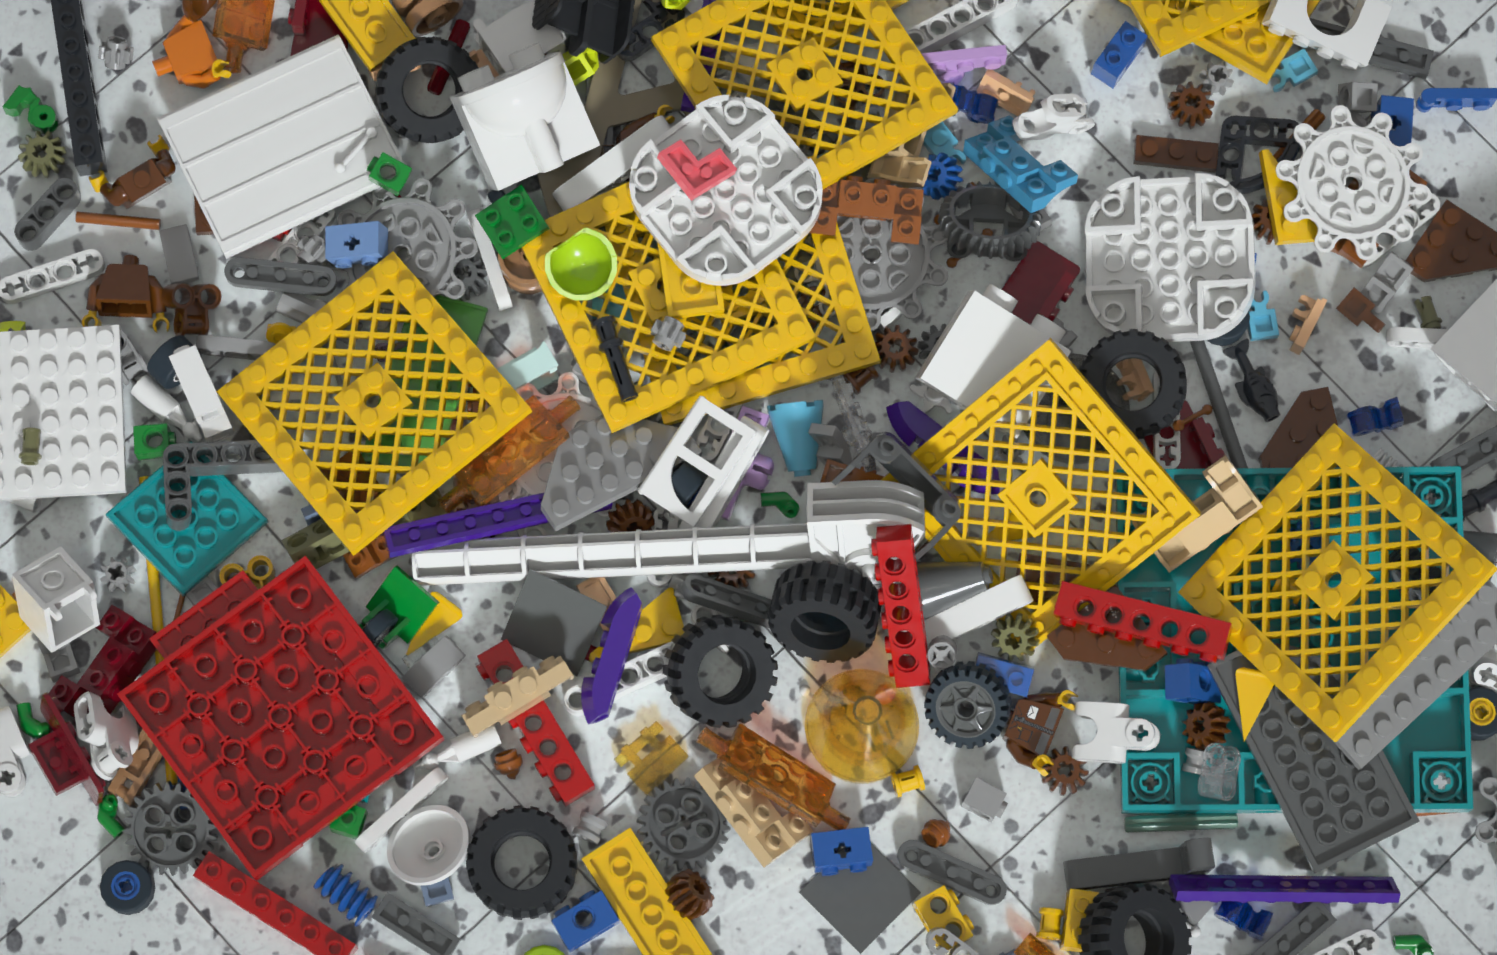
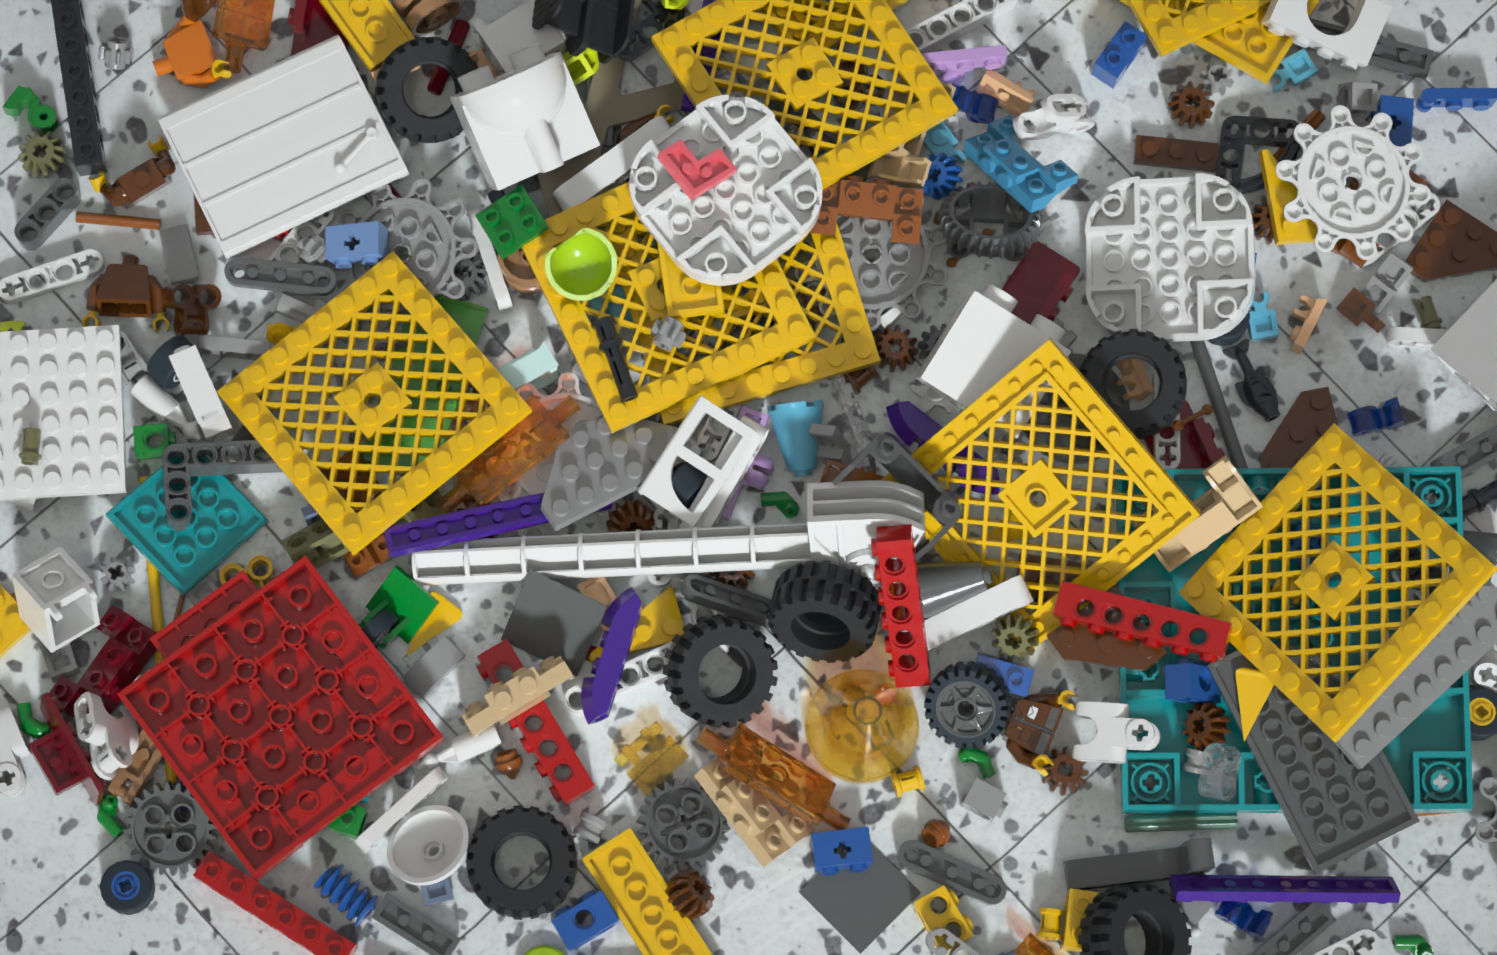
green brick [366,152,412,196] -> none
light grey wheel [927,635,957,669] -> none
none -> green arm [957,745,997,779]

